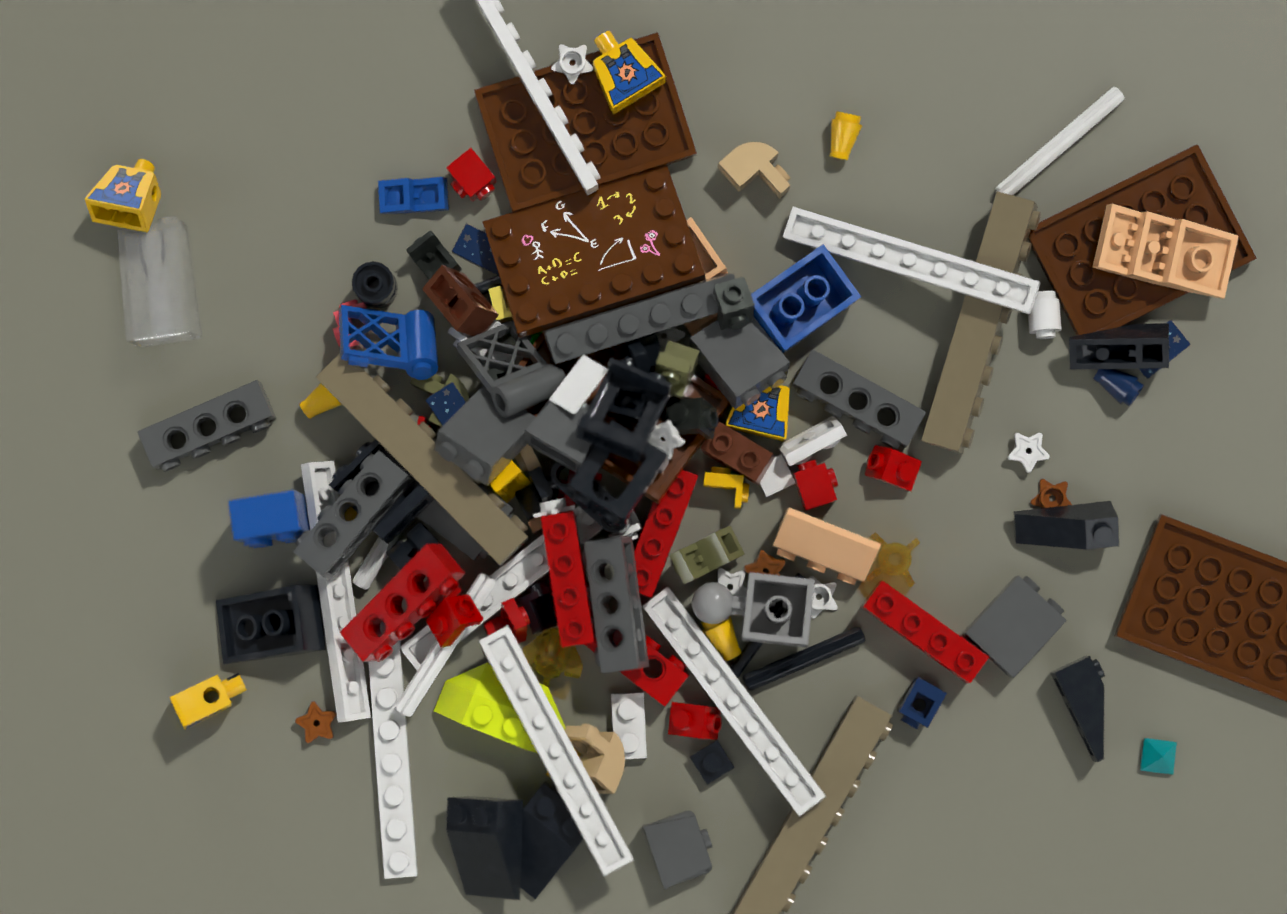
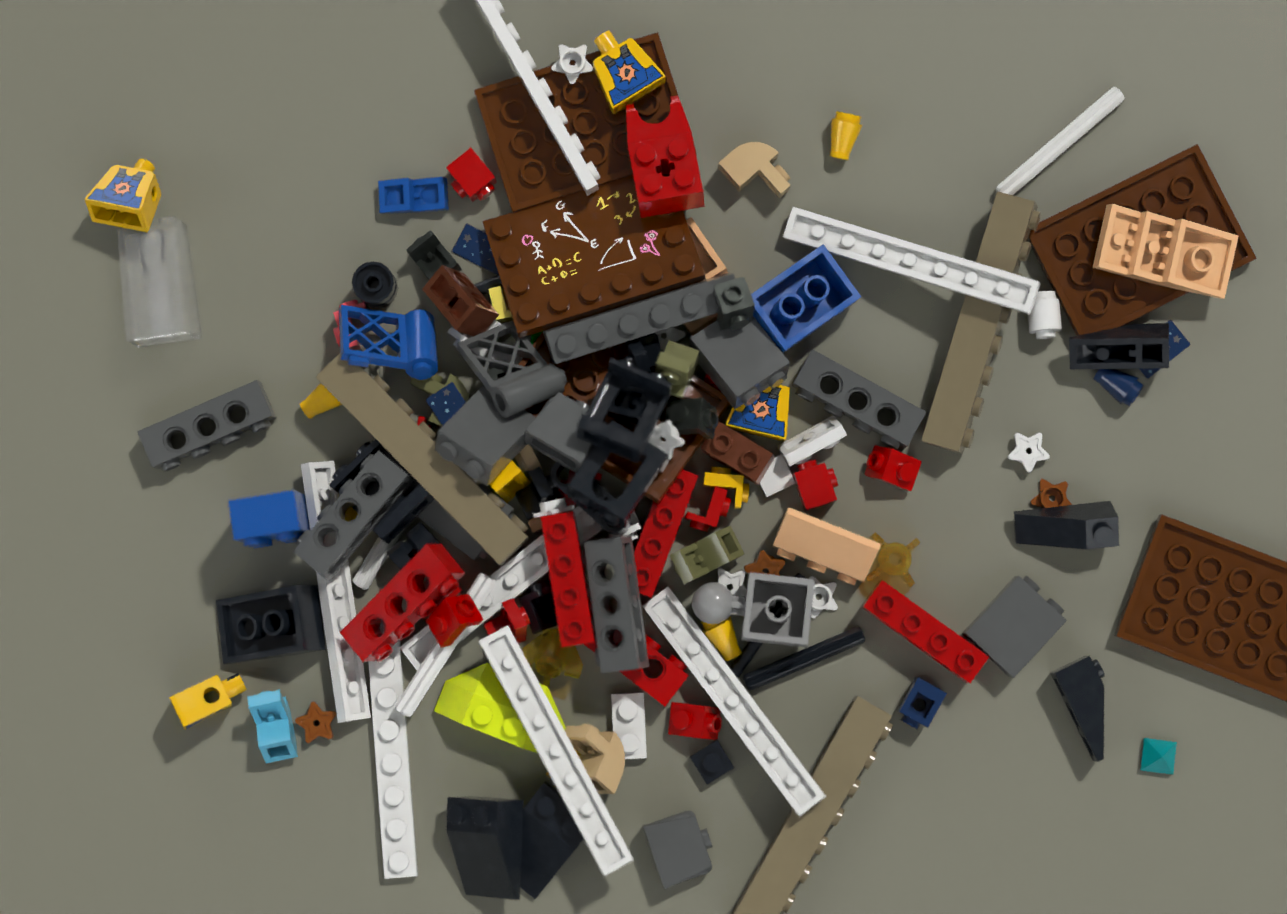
white sticker [550,355,608,414] -> none
none -> medium azure brick [247,690,298,764]
none -> red brick [626,95,705,218]
none -> red bracket [685,486,732,532]

